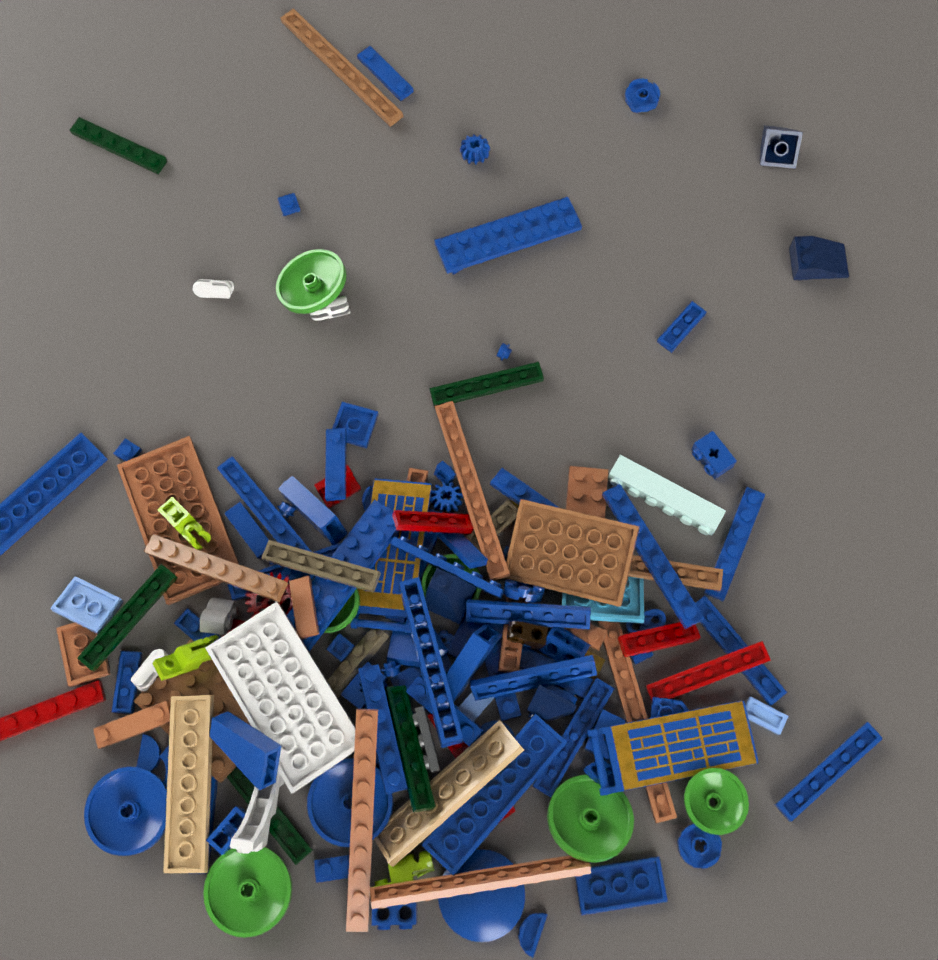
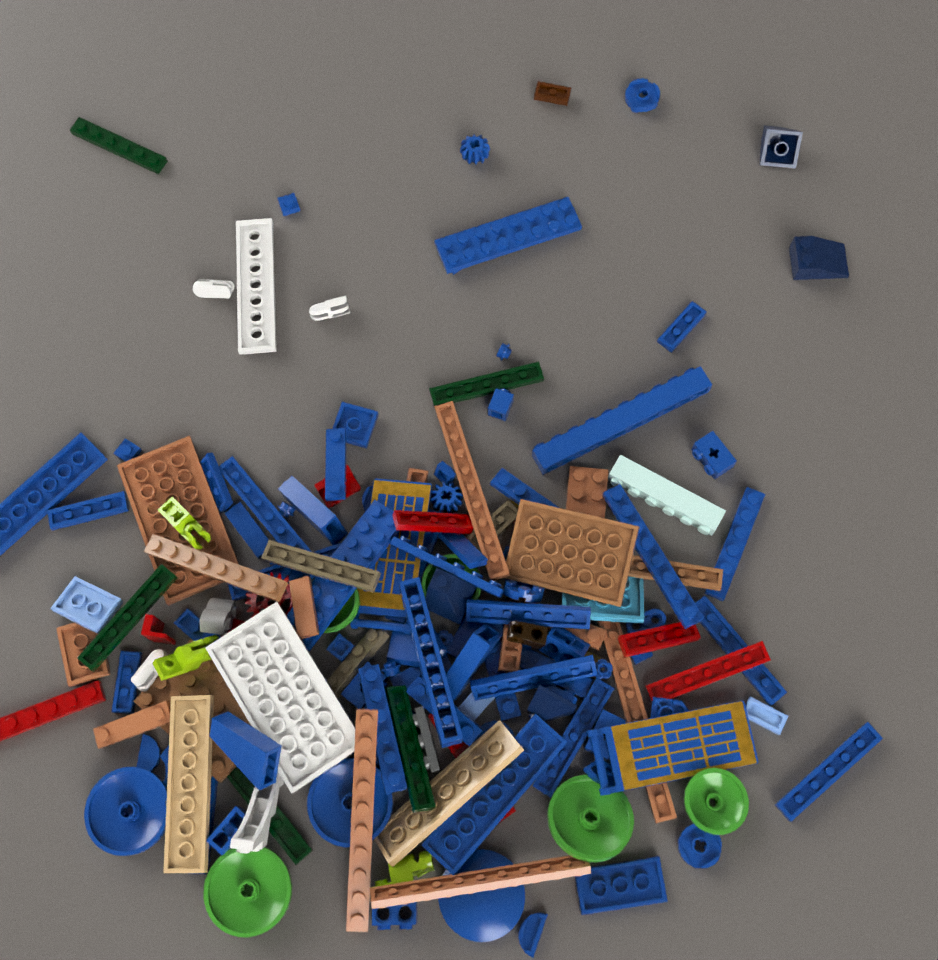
bright green dish [276,249,347,314] -> none
medium nougat plate [281,8,403,127] -> none
blue plate [314,855,349,883] -> none
blue plate [357,46,414,101] -> none
none -> blue plate [47,491,129,530]
none -> red panel [141,614,176,645]
none -> blue tile [200,453,233,513]
none -> white plate [236,218,277,355]
none -> blue brick [488,388,514,421]
none -> blue brick [532,366,712,475]
none -> reddish brown plate [534,81,571,106]
none -> blue plate [595,659,613,679]

